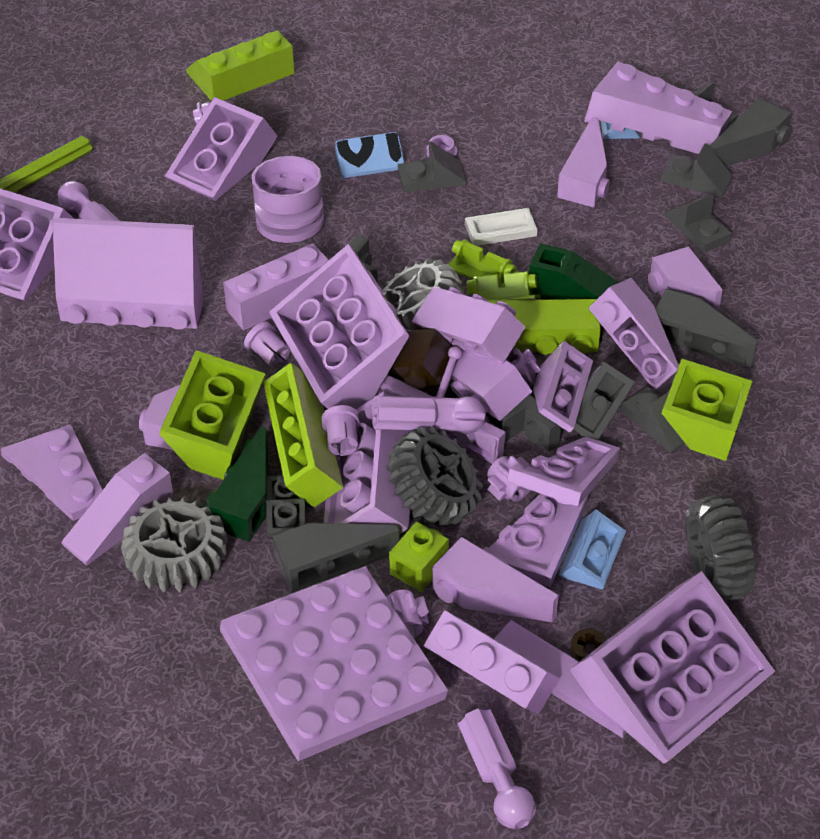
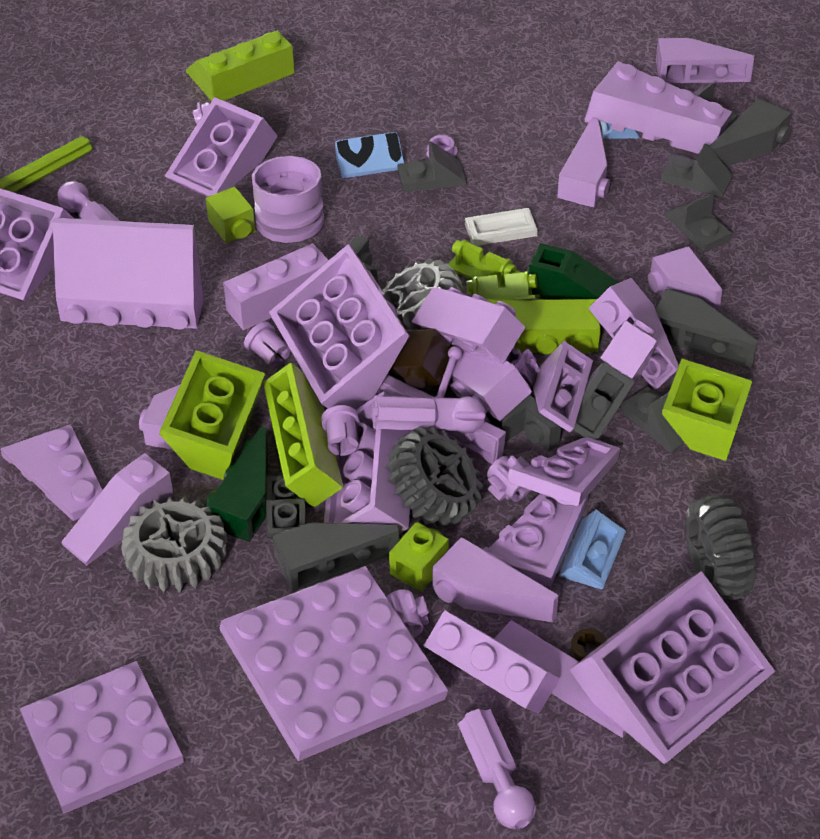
none -> lavender plate [19,661,184,814]
none -> lime brick [205,186,255,243]
none -> lavender slope [601,320,658,383]
none -> lavender slope [656,38,754,83]

